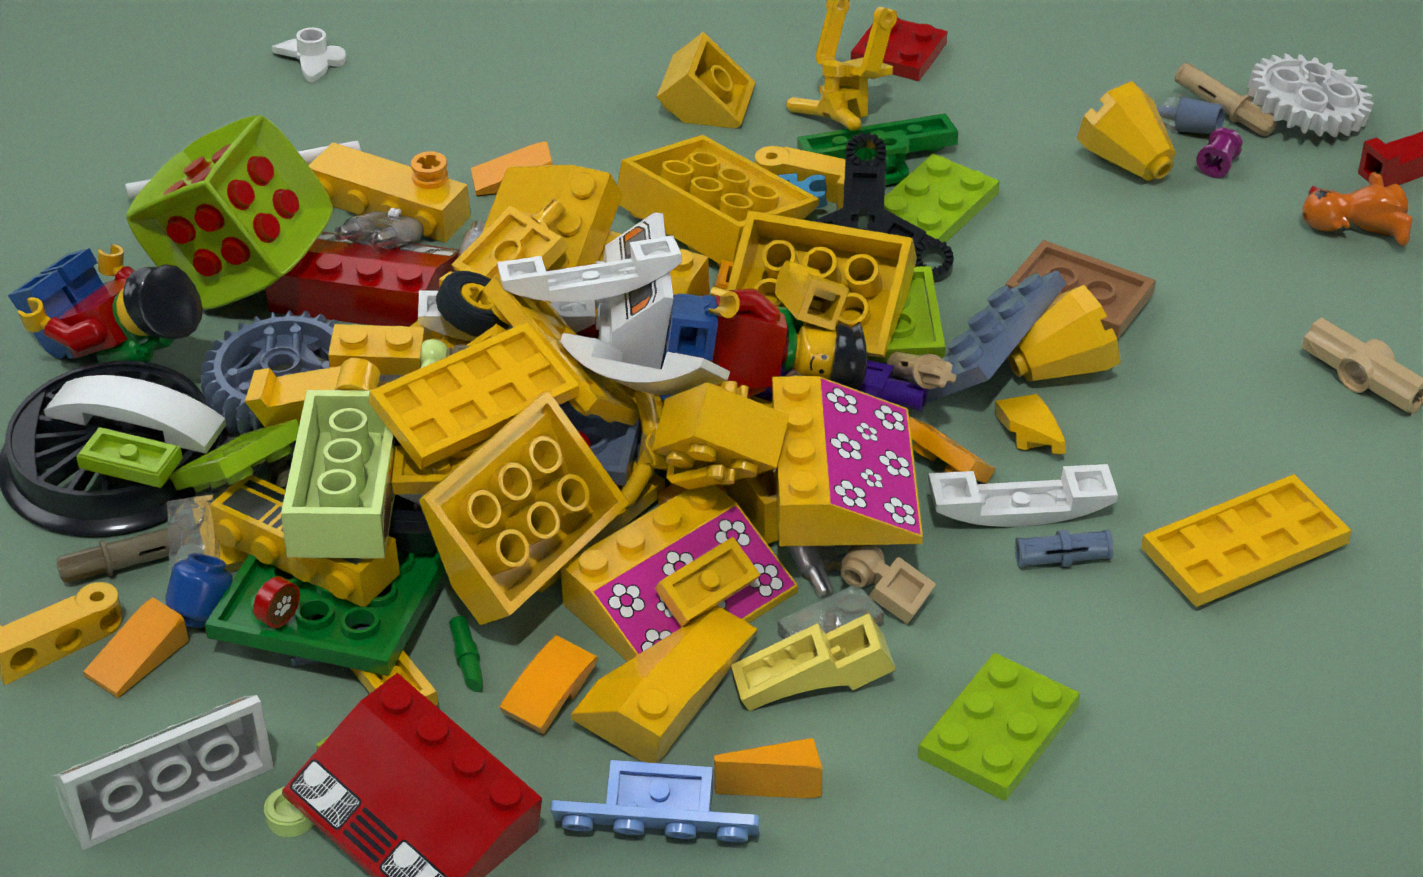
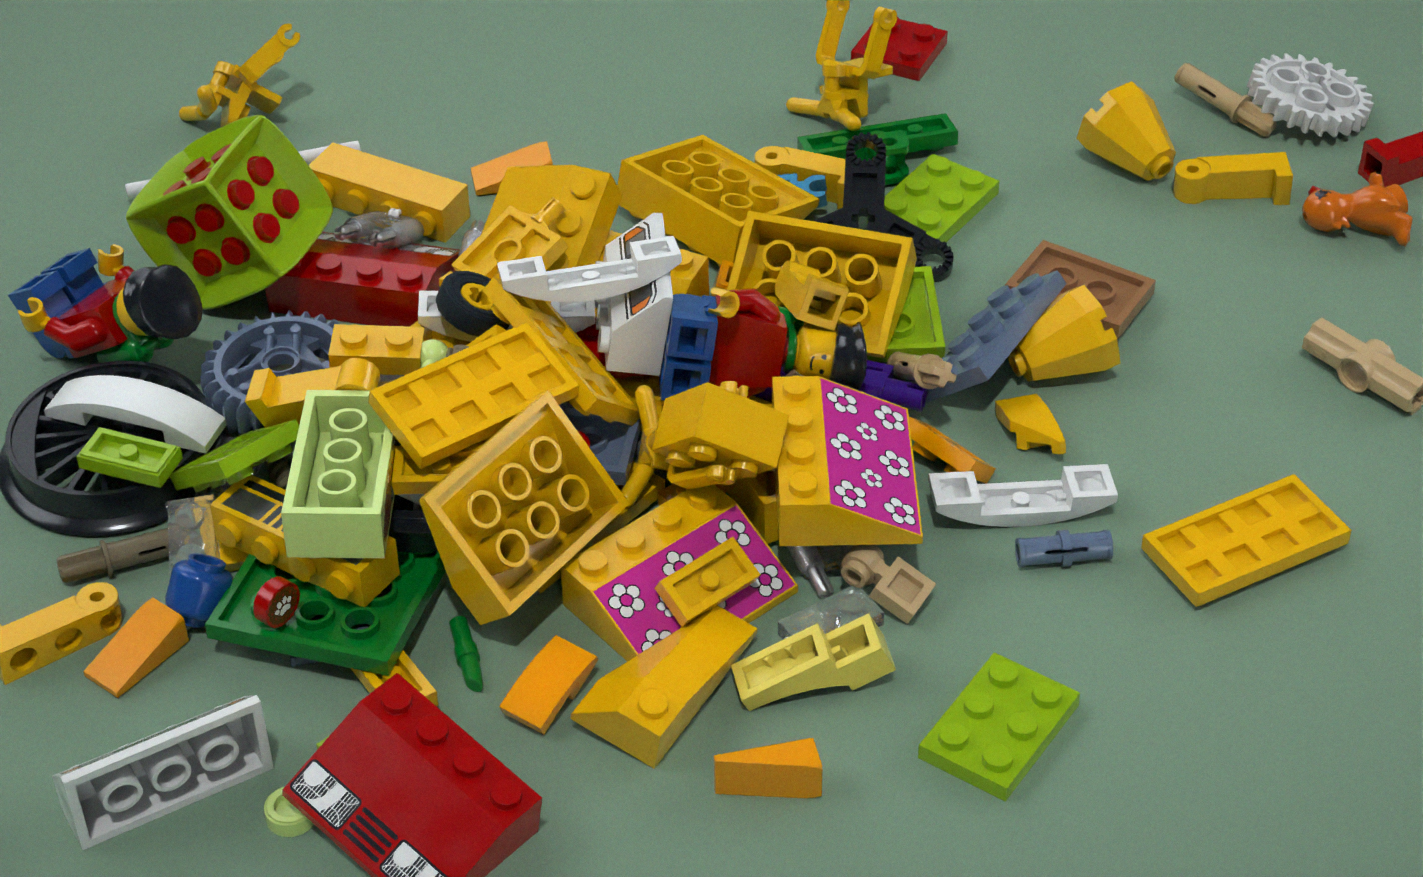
white animal [272,28,346,83] -> none
light orange bush [411,151,449,189] -> none
light blue bracket [550,760,760,843] -> none
white slope [560,333,730,395] -> none
yellow slope [656,32,756,129] -> none
sand blue piece [1157,94,1225,134] -> none
magenta bush [1196,127,1243,178] -> none
none -> yellow piece [179,23,300,128]
none -> yellow leg [1173,152,1293,205]

